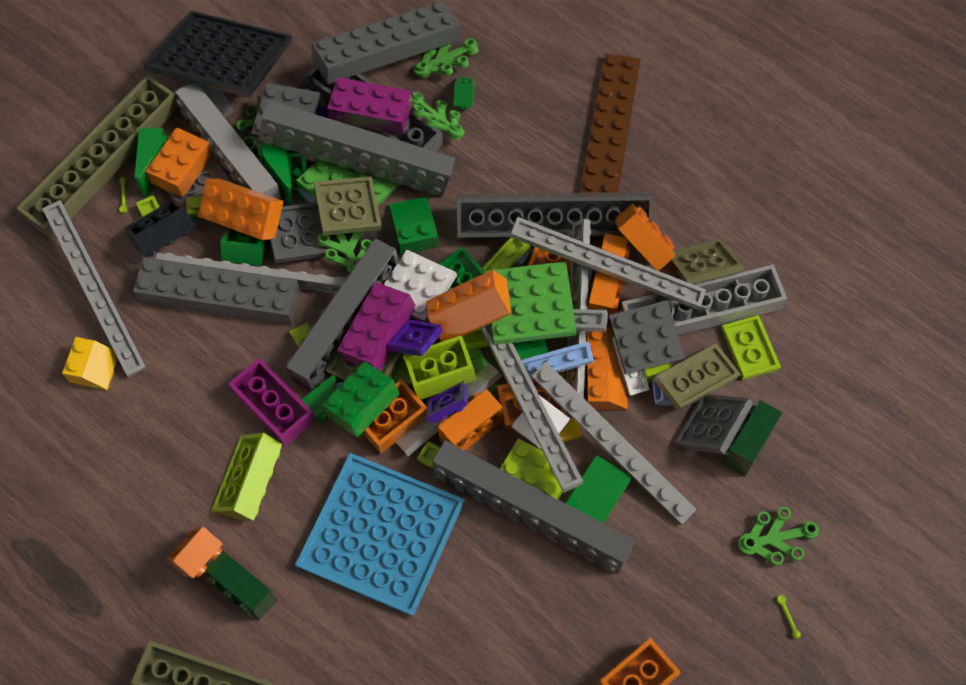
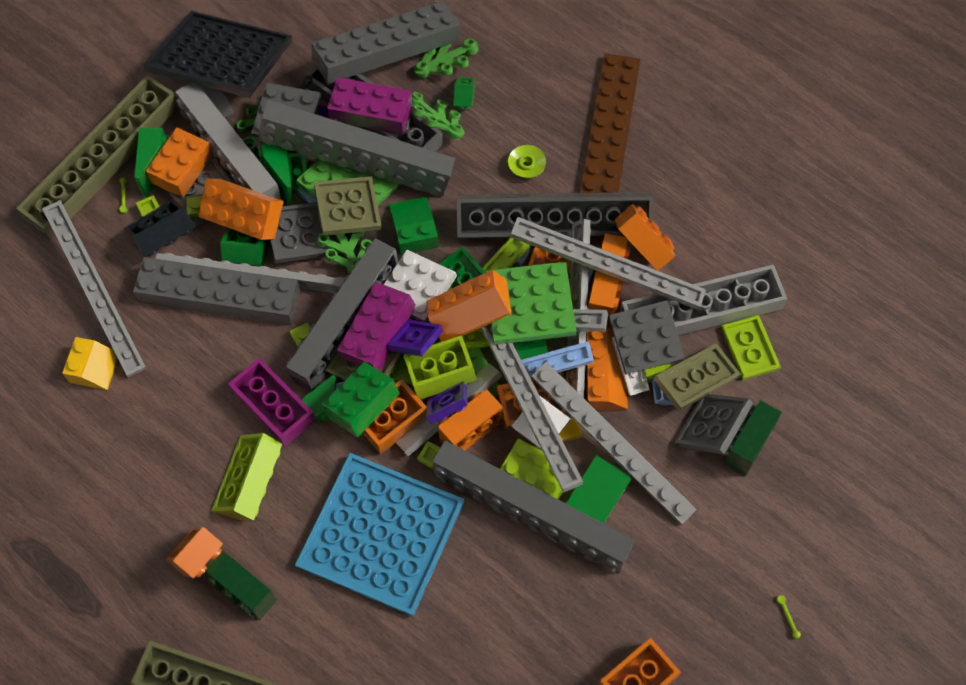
olive plate [669,238,744,285] -> none
bright green plant [738,507,819,566] -> none
none -> lime dish [508,145,546,179]

